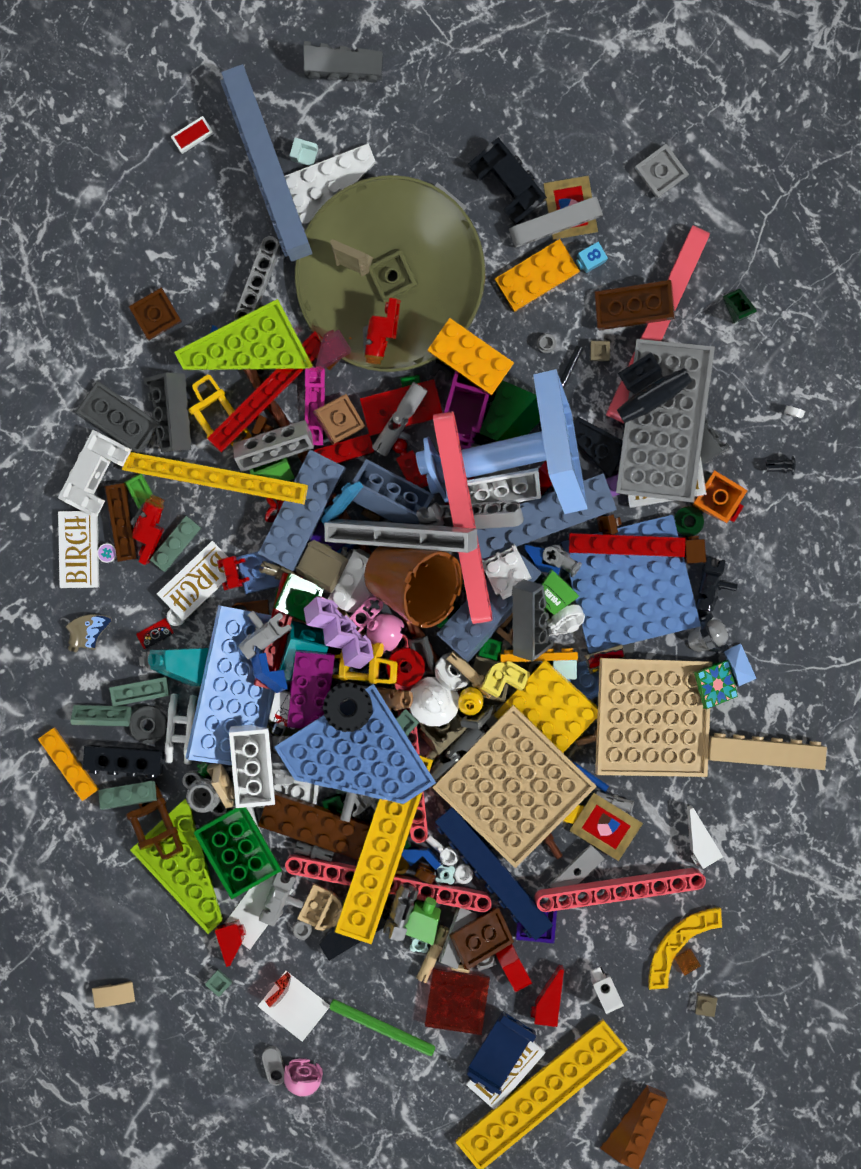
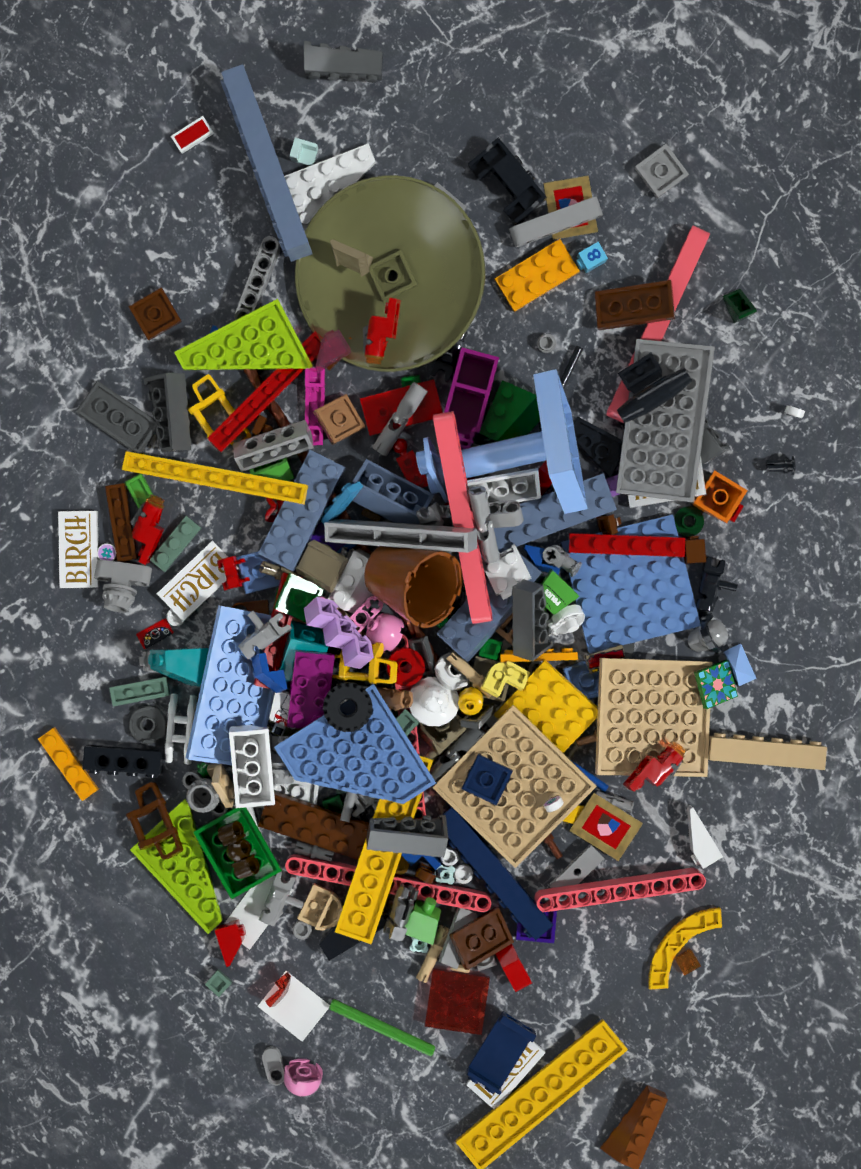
white bracket [58,430,132,518] -> none
arm [65,614,112,652] -> none
sand green plate [70,705,132,726] -> none
tan slope [92,981,135,1008] -> none
sand green plate [98,781,157,810] -> none
red plate [314,434,375,464] -> none
light orange plate [427,318,514,396] -> none
red slope [530,965,564,1027] -> none
light aqua panel [553,660,577,680] -> none
dark tan plate [590,341,610,361] -> none
white torso [591,966,624,1014] -> none
dark tan plate [694,994,717,1017] -> none
none -> light grey beam [94,560,152,613]
none -> dark brown piece [218,821,260,879]
none -> dark grey wedge [366,815,448,857]
none -> dark blue tile [461,753,513,806]
none -> light grey piece [468,486,500,563]
none -> white tile [543,796,564,812]
none -> red plate [623,742,686,792]

